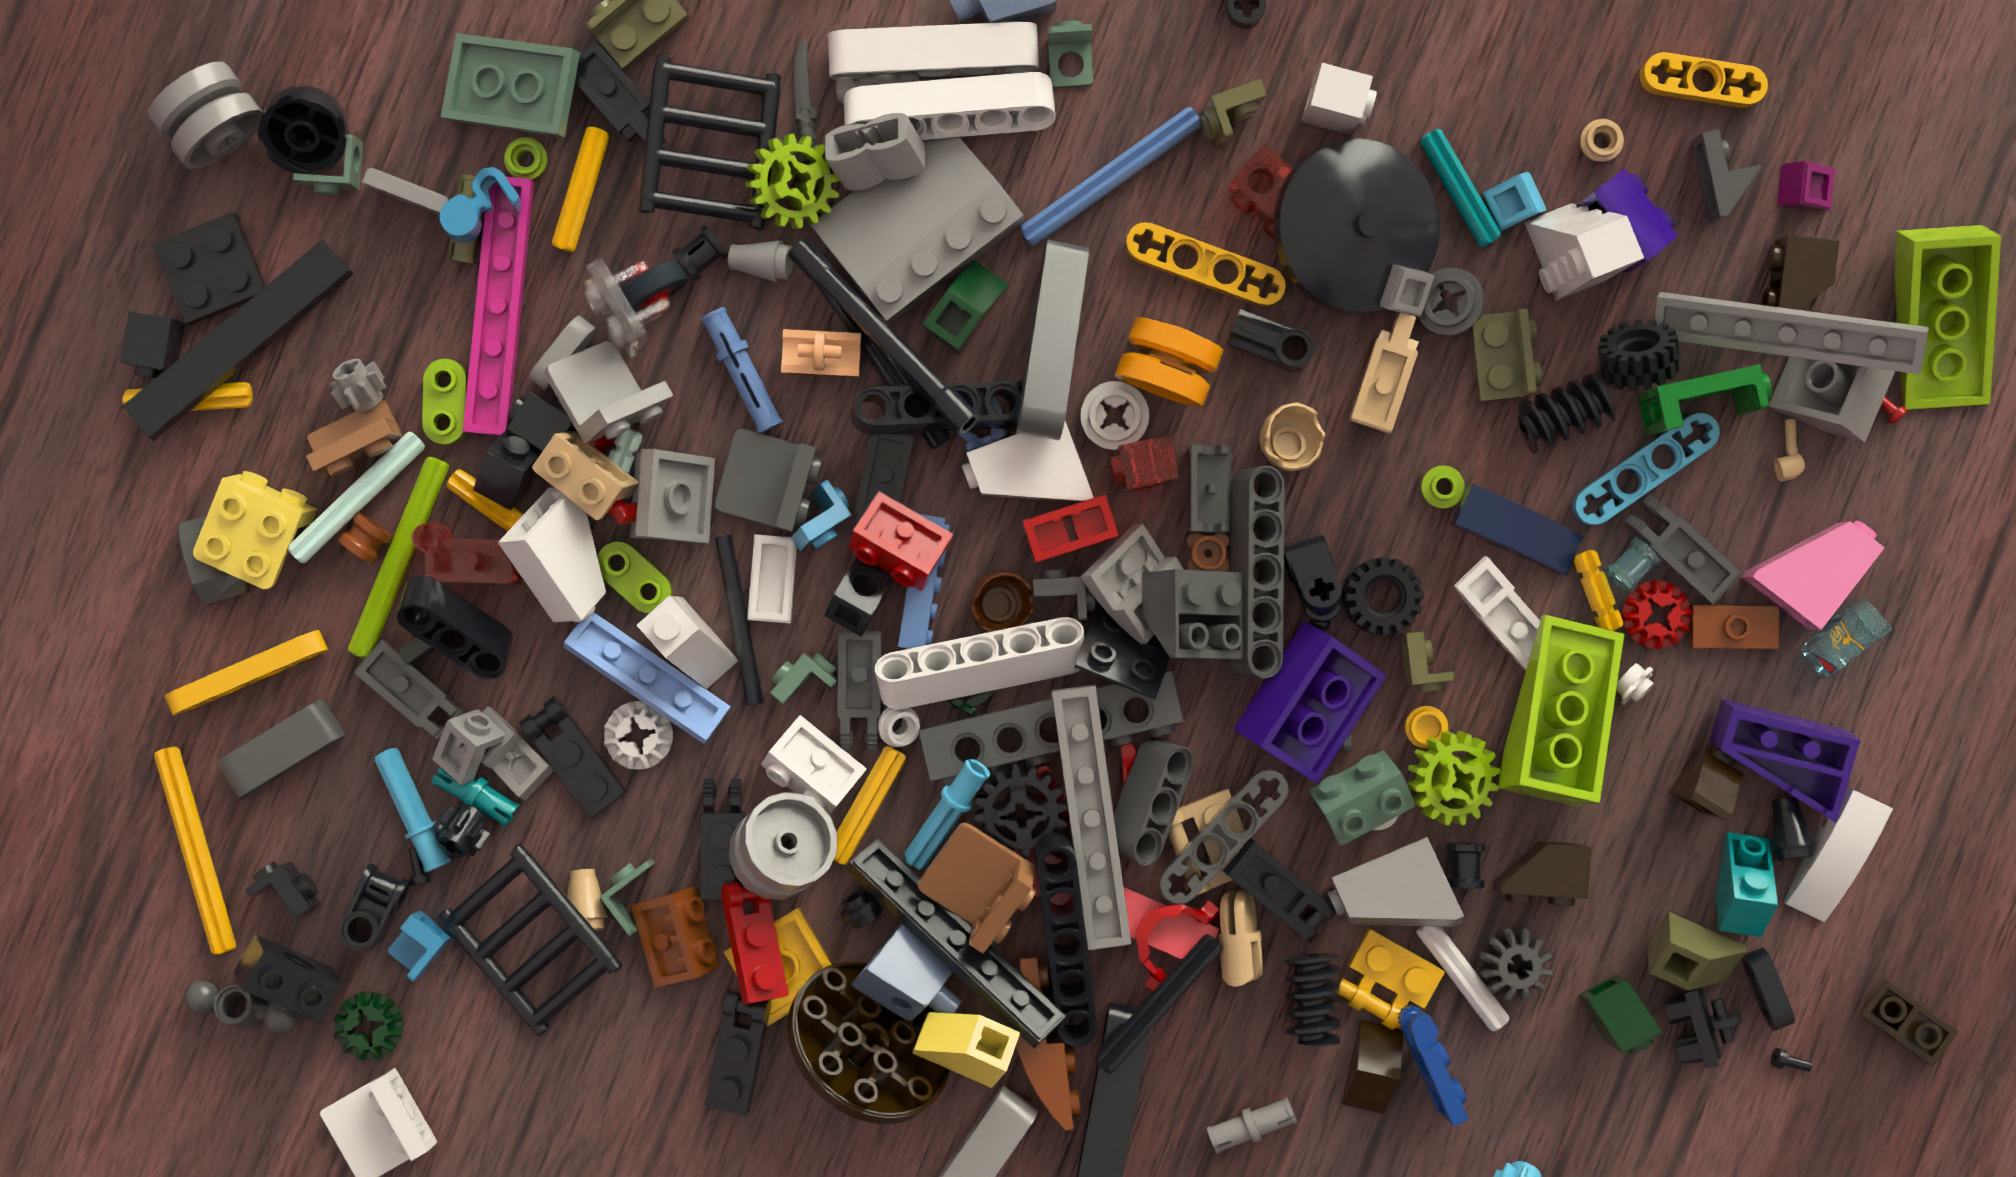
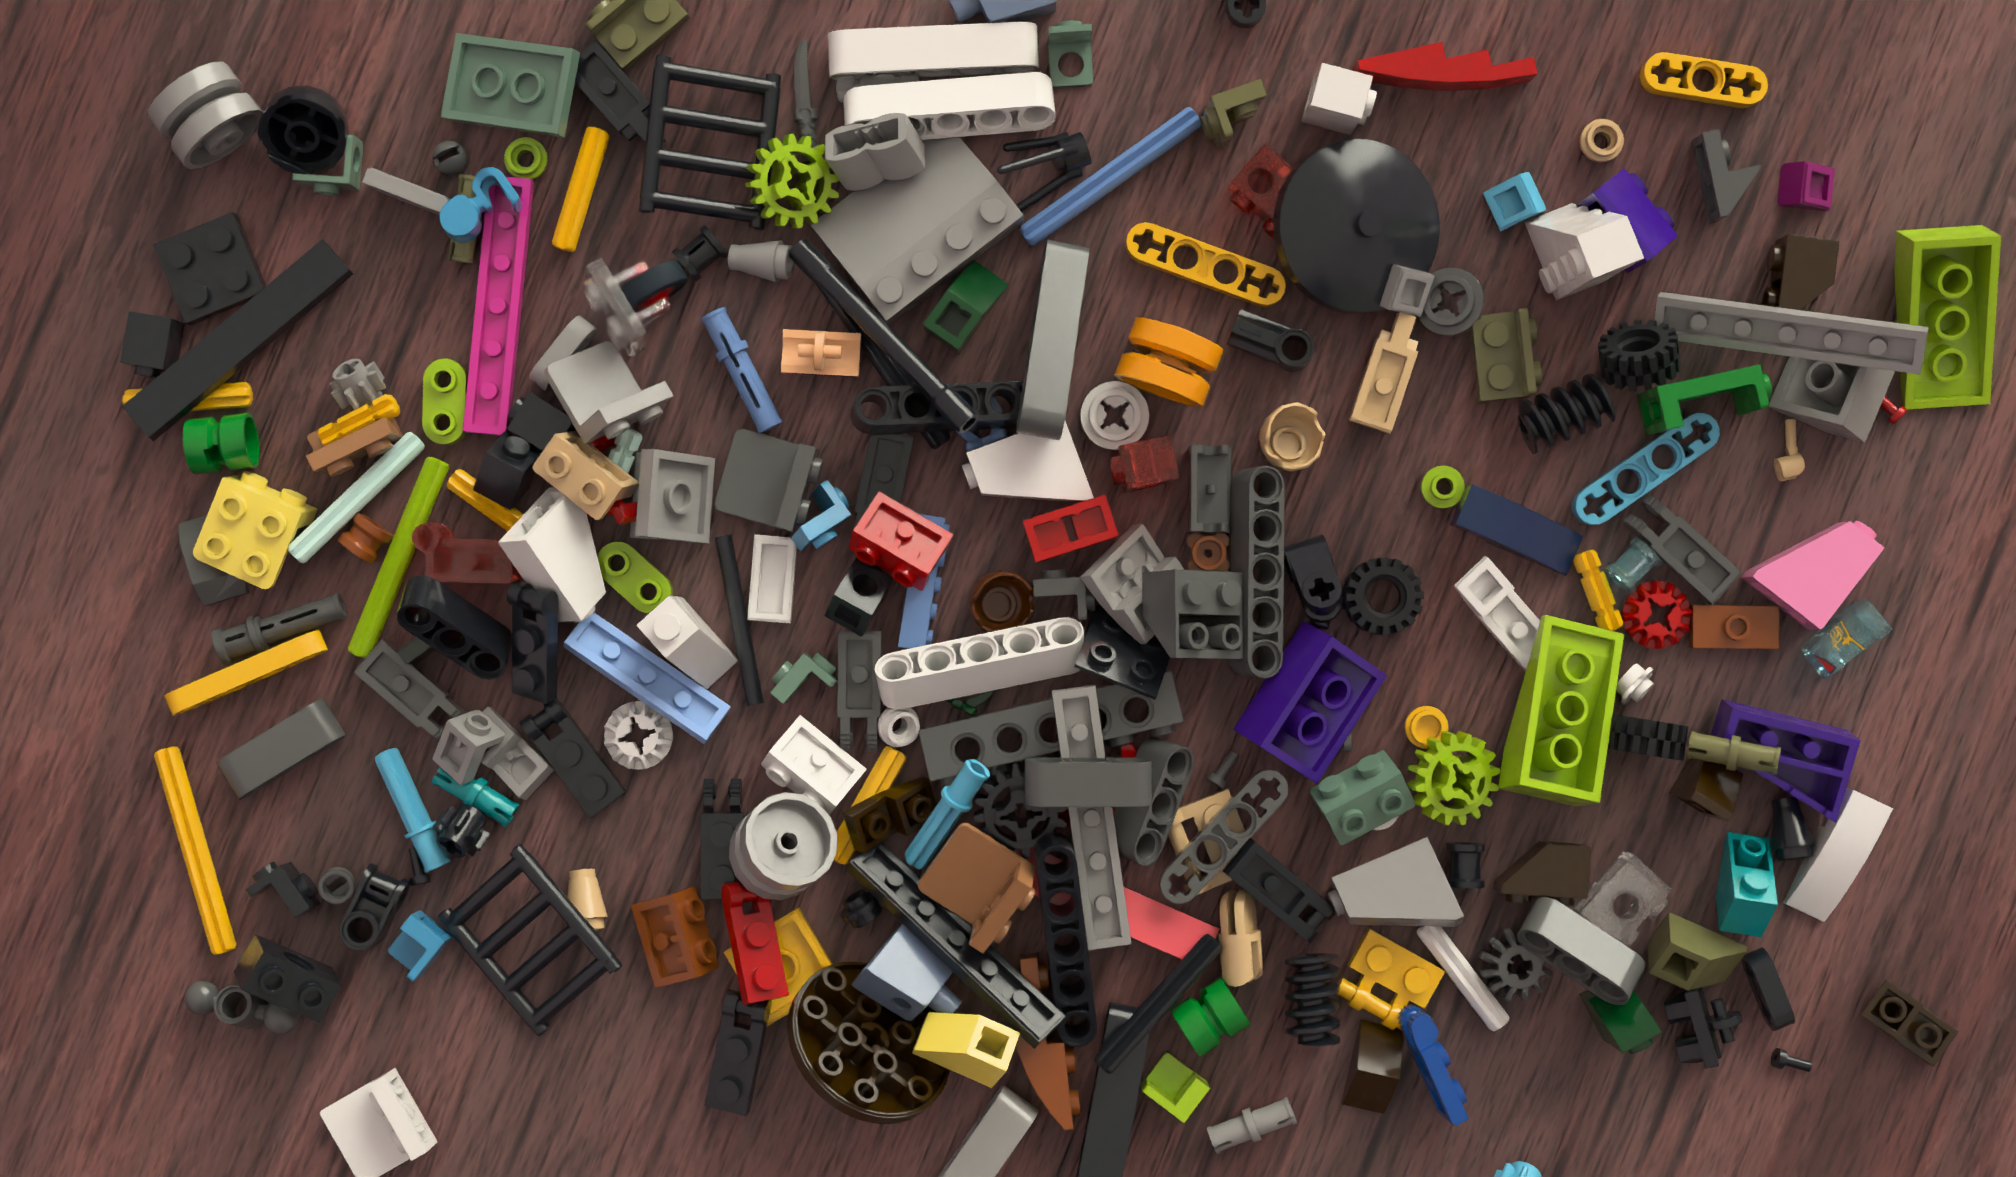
dark green gear [333,991,404,1061] -> none
sand green bracket [599,858,655,936] -> none
red helmet [1136,900,1220,992] -> none
olive bracket [1399,631,1455,692] -> none
teal axle [1420,129,1501,247] -> none
none -> green wheel [183,413,260,475]
none -> dark grey pin [211,592,348,665]
none -> yellow axle [318,394,401,447]
none -> dark grey hinge [318,867,355,904]
none -> dark grey hinge [432,140,469,177]
none -> black plate [507,580,558,704]
none -> dark brown slope [842,777,937,853]
none -> black plant [997,132,1091,212]
none -> dark grey beam [1024,758,1153,807]
none -> lime panel [1140,1052,1210,1123]
none -> green wheel [1170,977,1251,1058]
none -> dark grey piece [1206,751,1239,790]
none -> red slope [1352,42,1538,91]
none -> beam [1517,897,1646,1005]
none -> clear brick [1571,851,1672,947]
none -> black tyre [1608,714,1689,761]
none -> olive pin [1687,731,1781,776]

